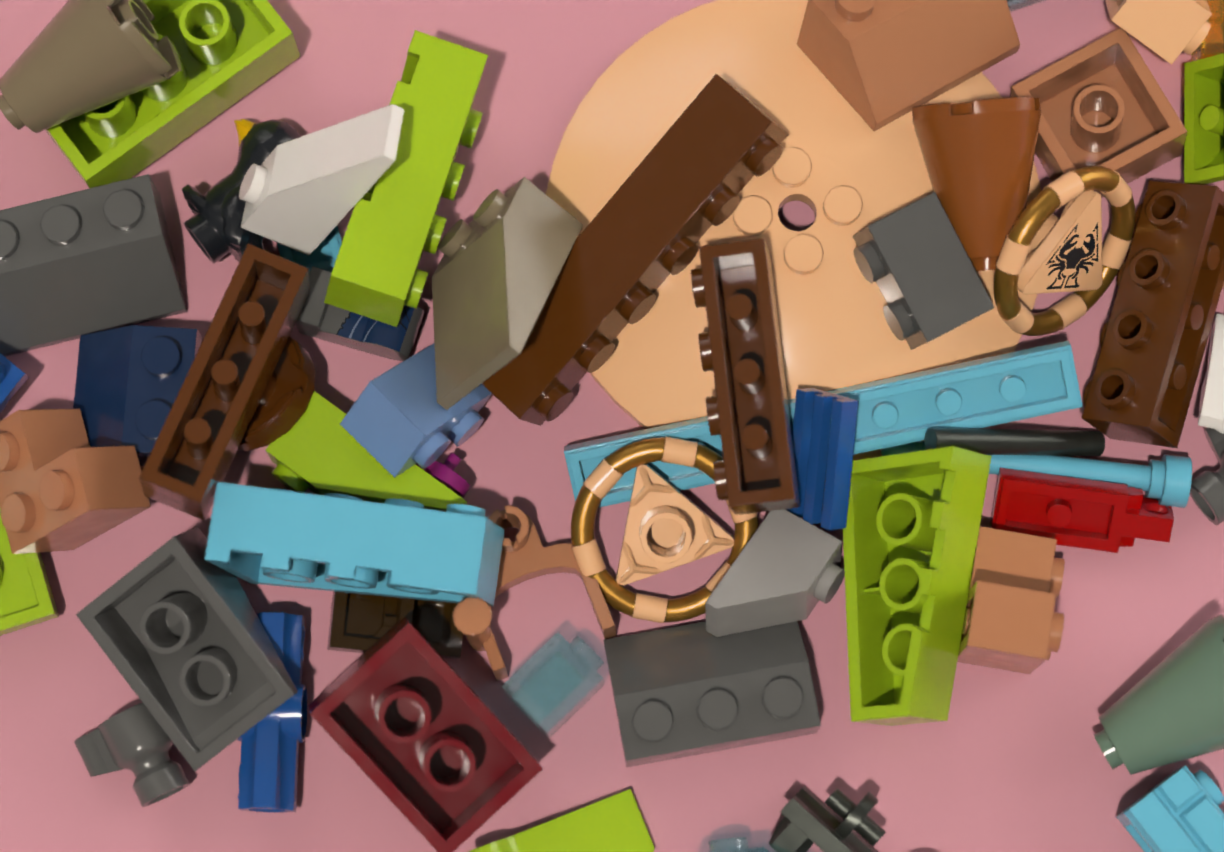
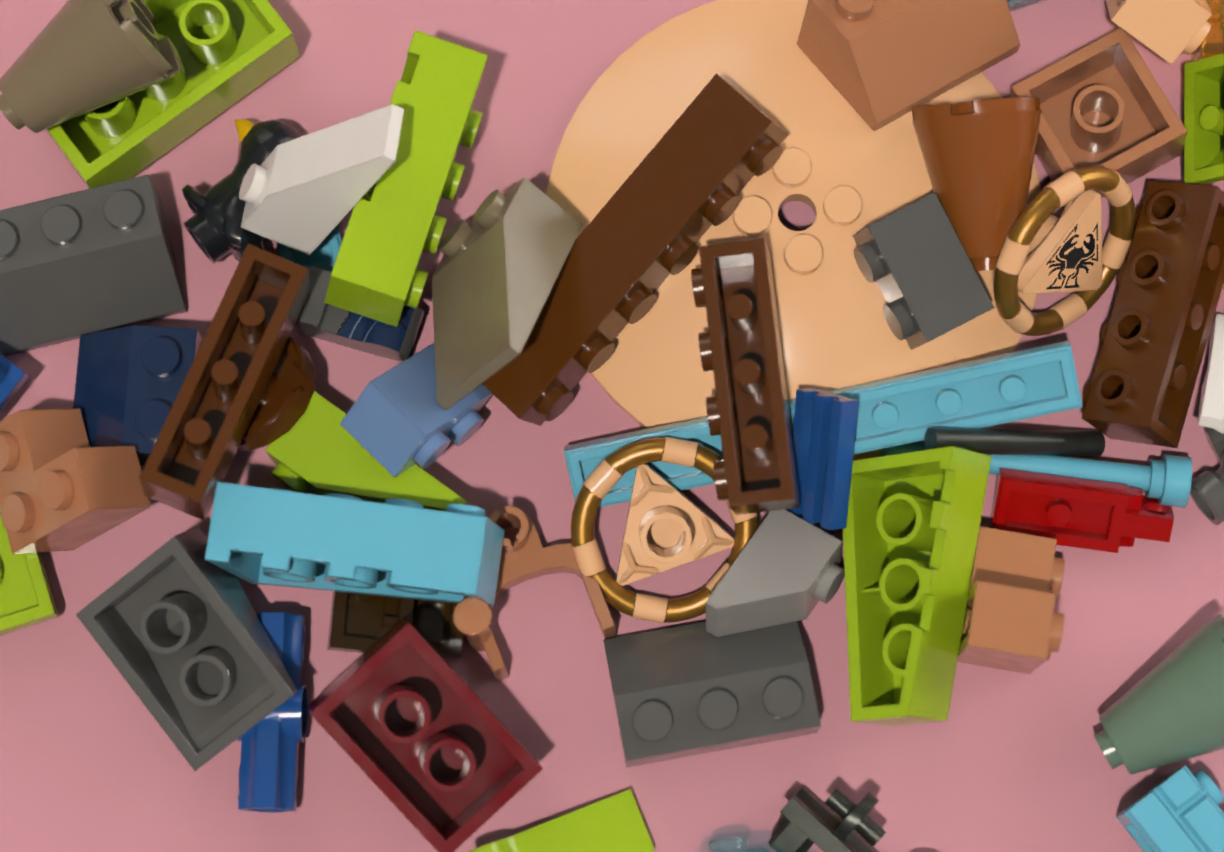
dark grey piece [74,703,190,807] -> none
magenta piece [416,452,471,498] -> none
clear light blue brick [502,632,604,739] -> none

